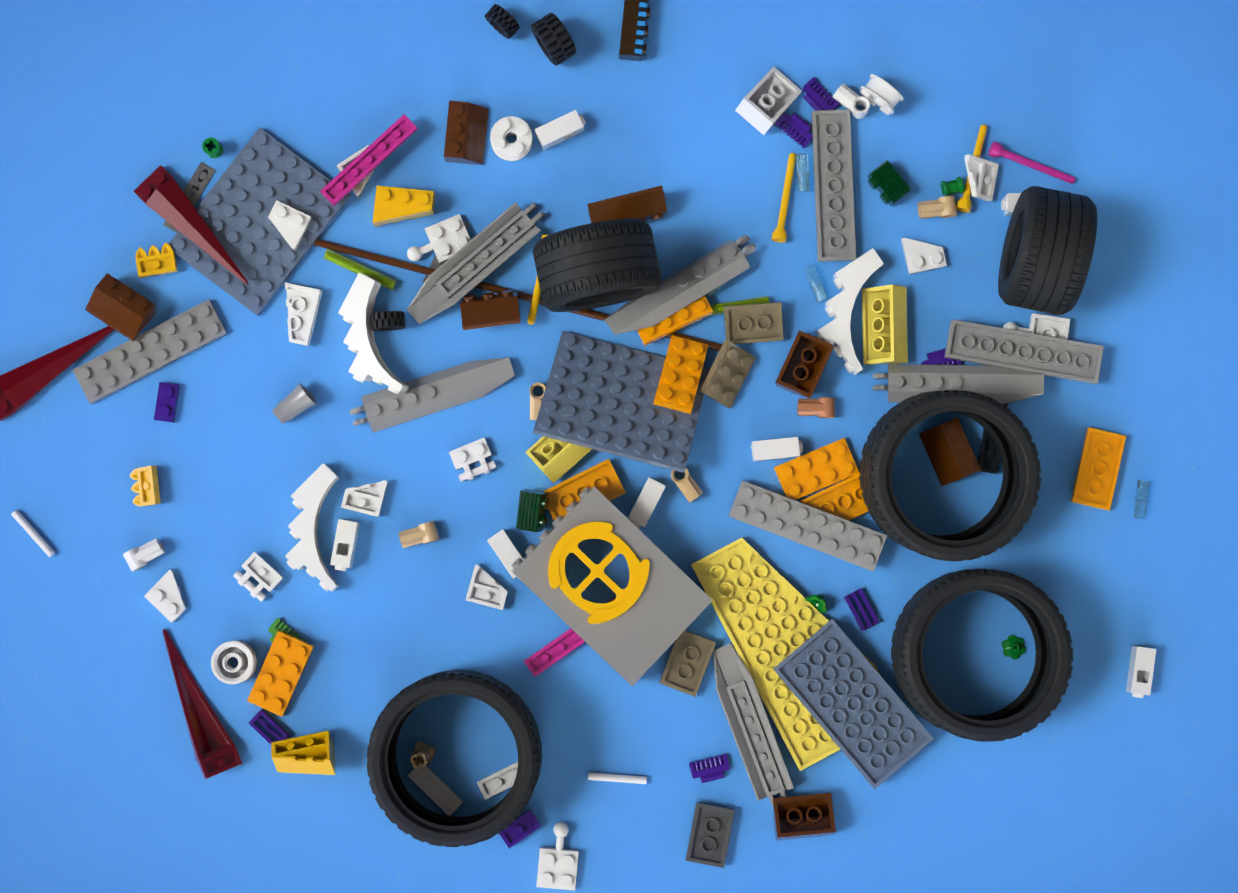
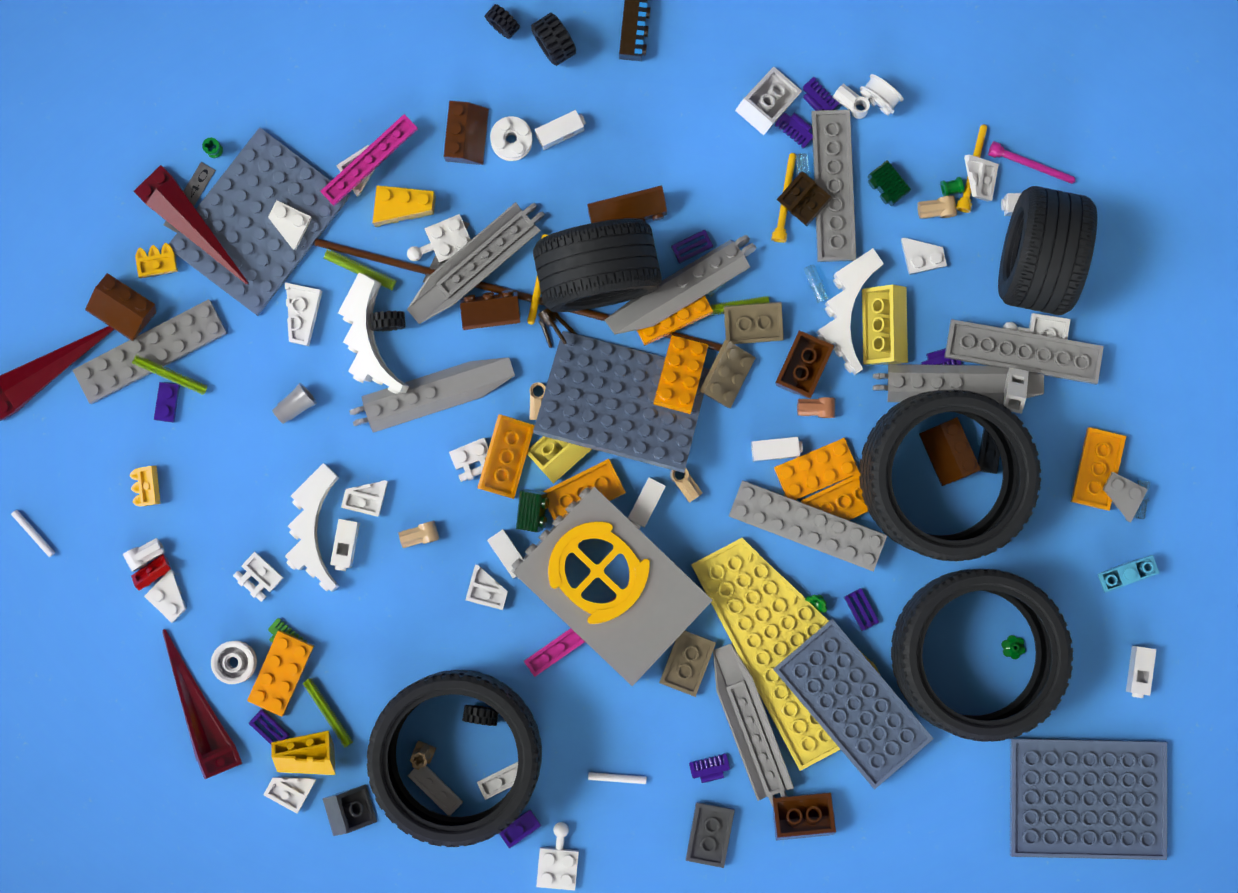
none -> red plate [131,554,171,591]
none -> lime axle [132,354,208,395]
none -> white wing [263,777,316,814]
none -> lime axle [303,678,353,748]
none -> dark grey slope [323,785,377,836]
none -> black tyre [462,705,499,726]
none -> light orange plate [477,414,535,499]
none -> dark brown plant [538,308,578,348]
none -> dark purple tile [671,230,713,264]
none -> dark brown slope [776,171,832,227]
none -> white brick [1003,367,1029,414]
none -> sand blue plate [1010,738,1167,860]
none -> medium azure slope [1097,555,1159,593]
none -> light grey wing [1103,472,1148,522]

